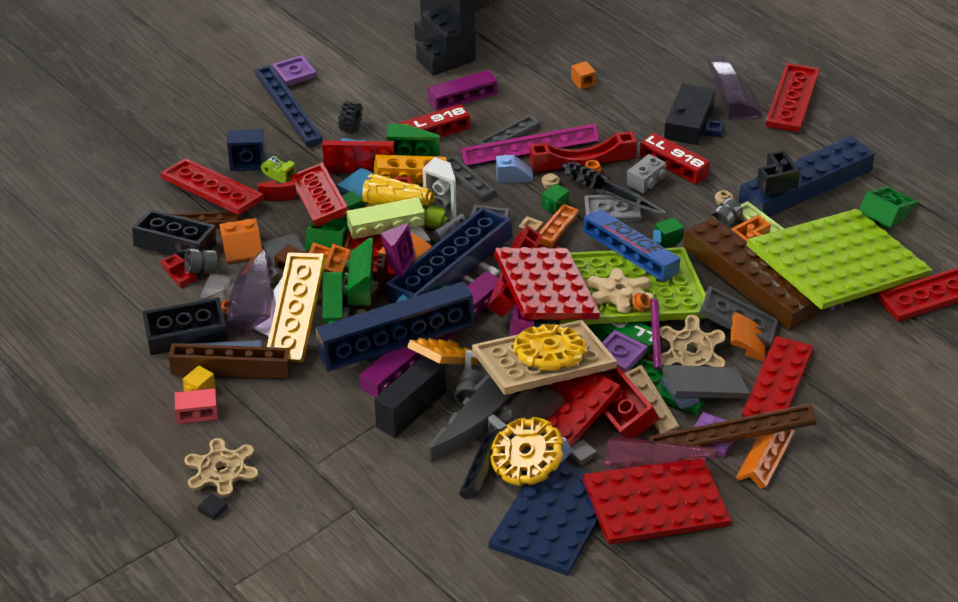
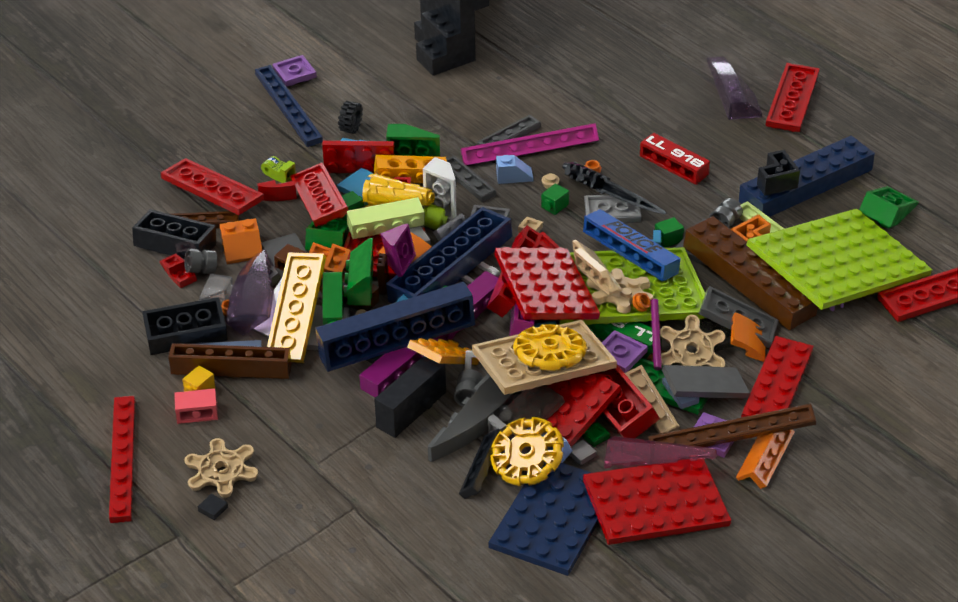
dark blue brick [227,129,266,171] -> none
red brick [398,104,470,138] -> none
magenta brick [427,70,498,111] -> none
red arch [529,131,637,173] -> none
orange tile [539,204,579,248] -> none
orange brick [571,61,596,90] -> none
light grey brick [626,154,666,194] -> none
black brick [664,83,716,145] -> none
dark blue tile [704,120,724,137] -> none
tan plate [715,190,733,205] -> none
none -> red plate [109,396,135,523]
none -> tan wedge [572,240,623,295]
none -> green tile [582,422,610,447]

